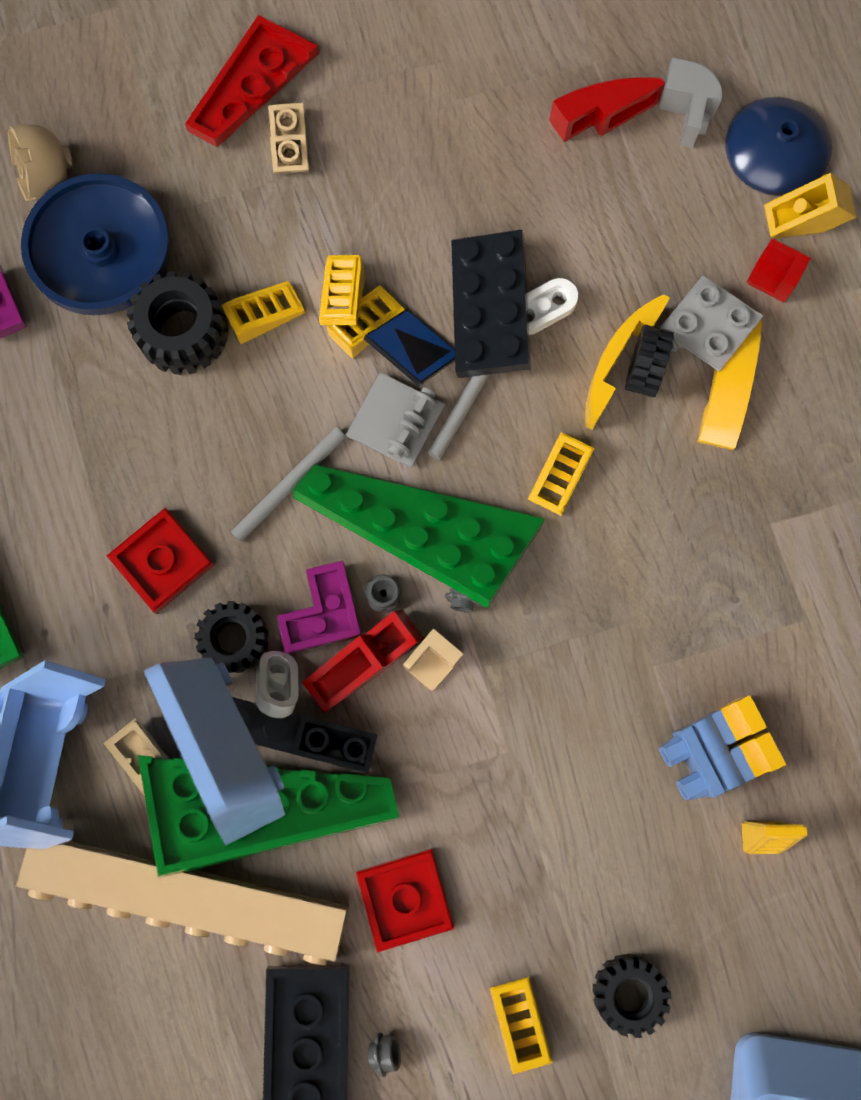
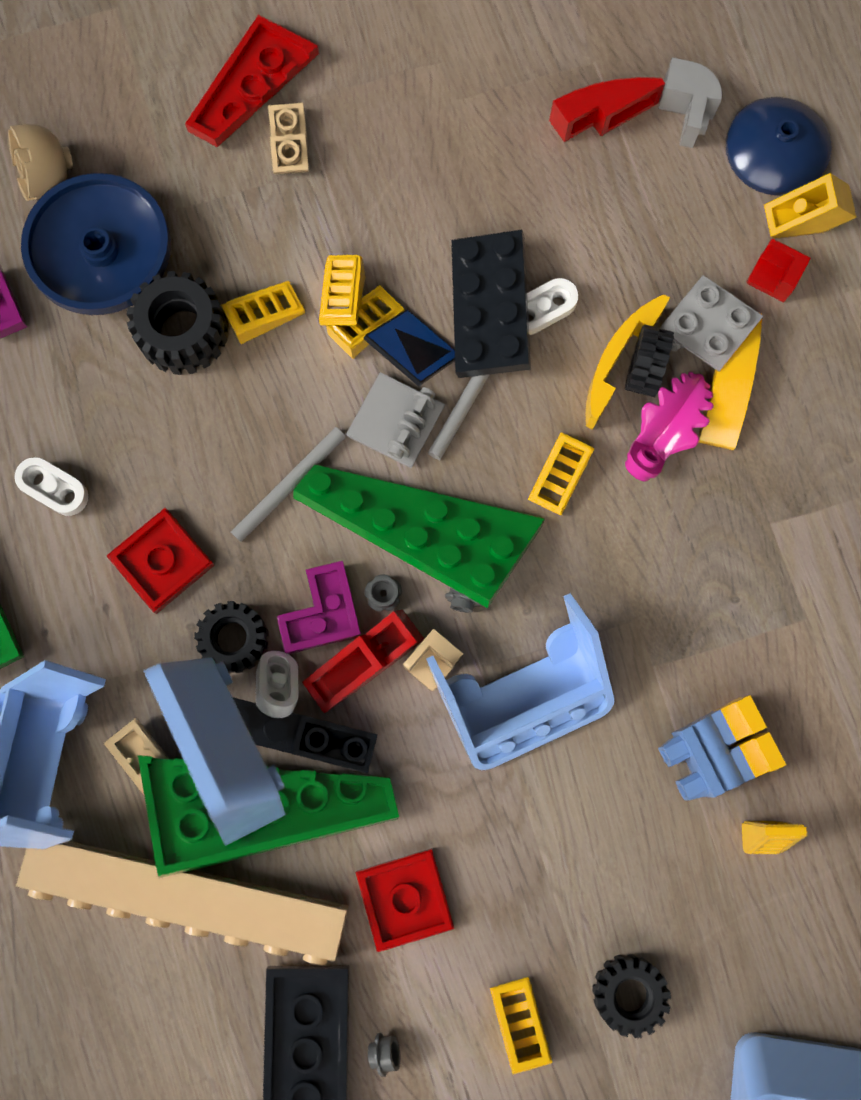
none -> white plate [15,457,88,516]
none -> light blue windscreen [426,593,614,770]
none -> dark pink plant [625,372,714,481]

